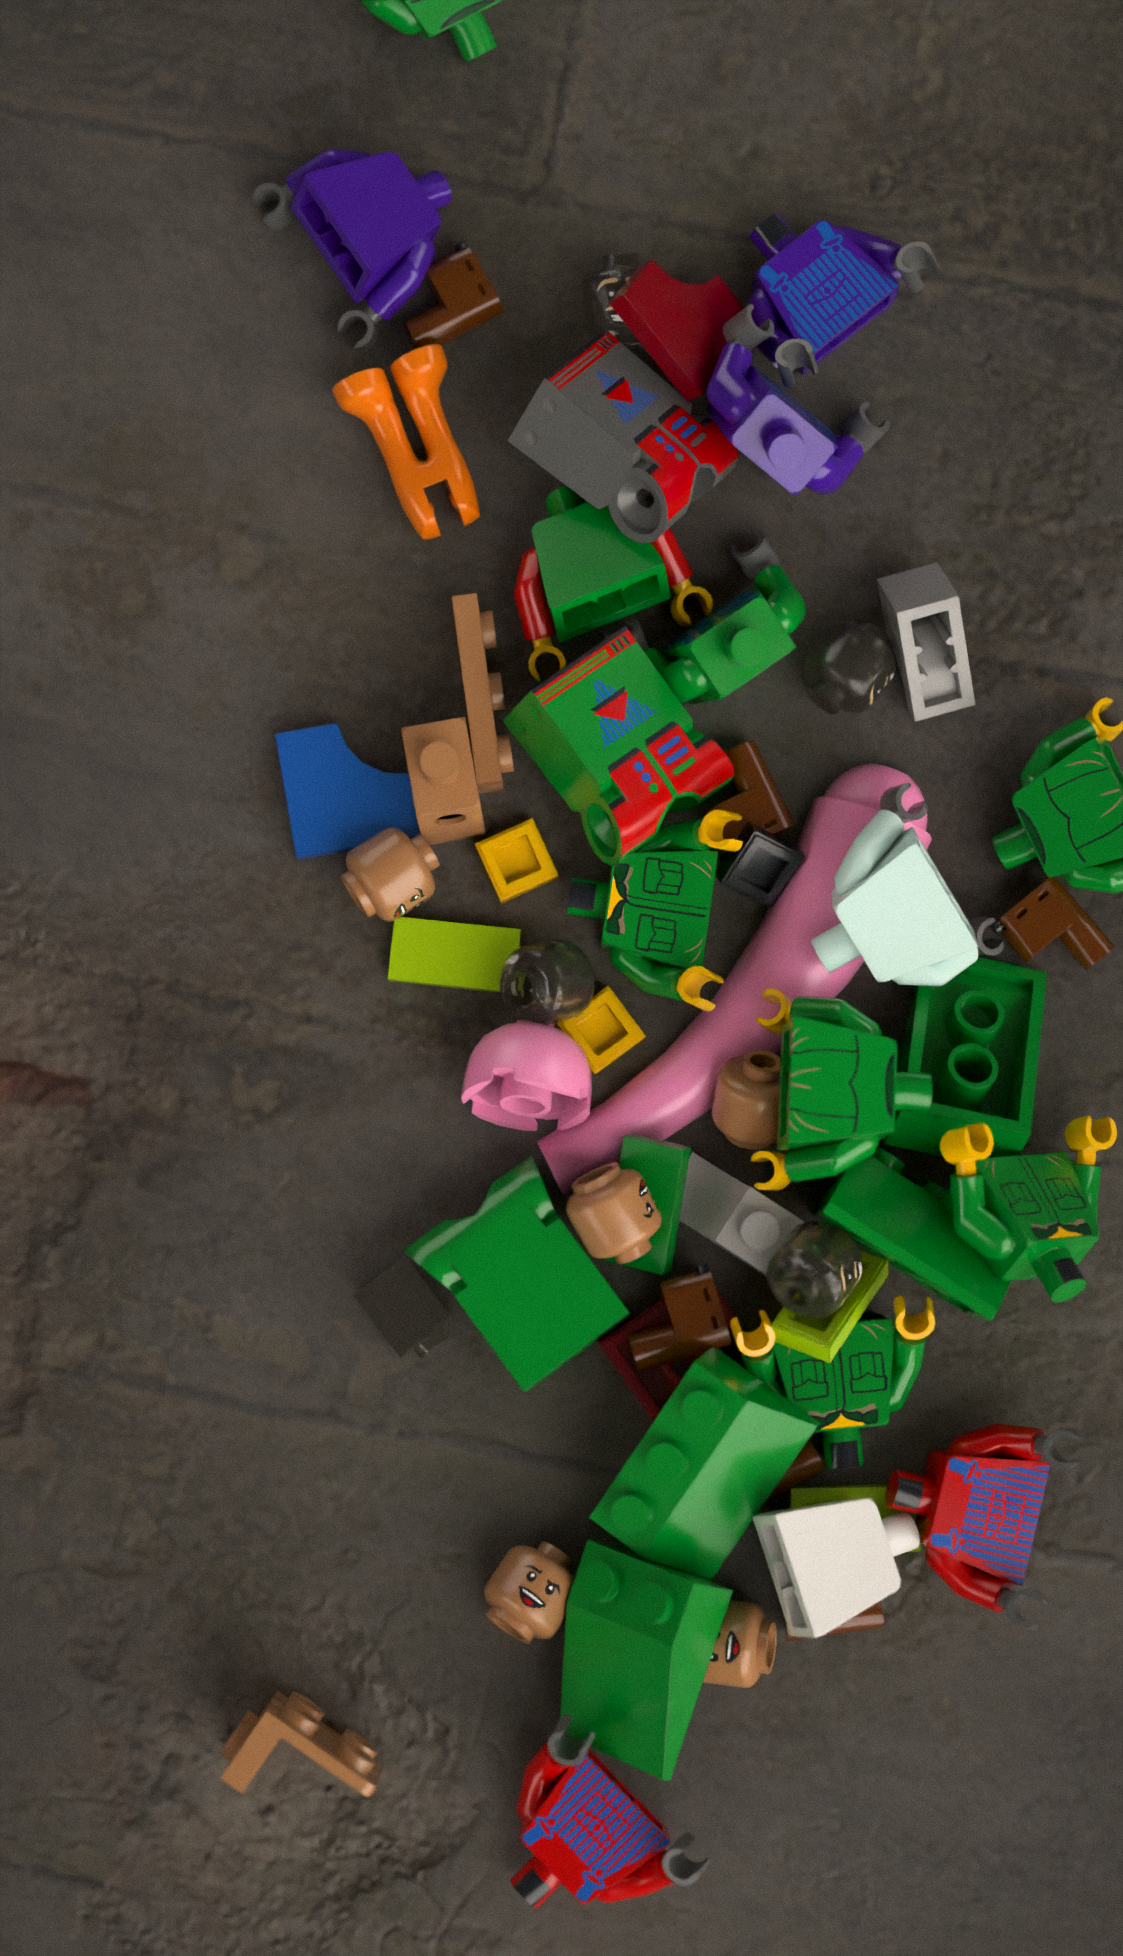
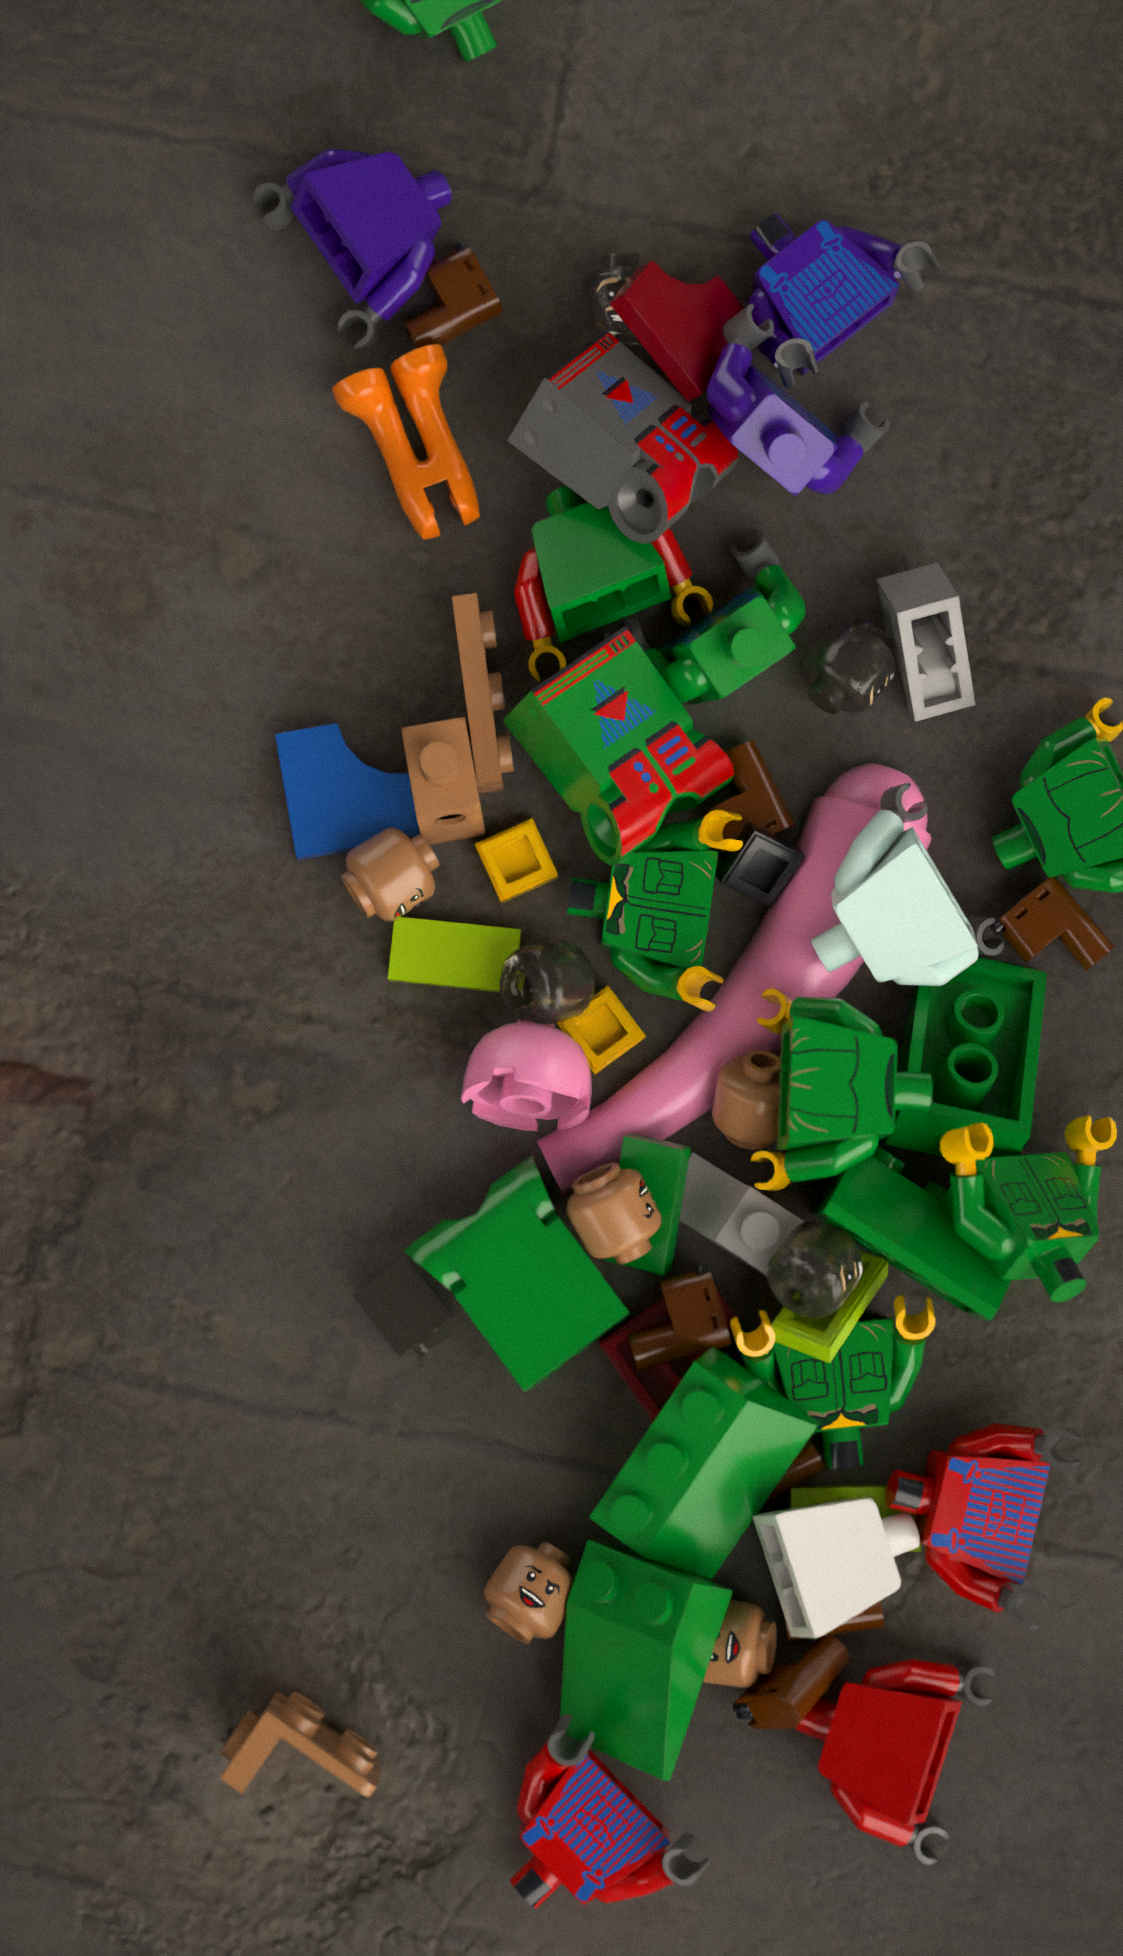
none -> reddish brown piece [733,1635,850,1729]
none -> red torso [795,1658,995,1865]

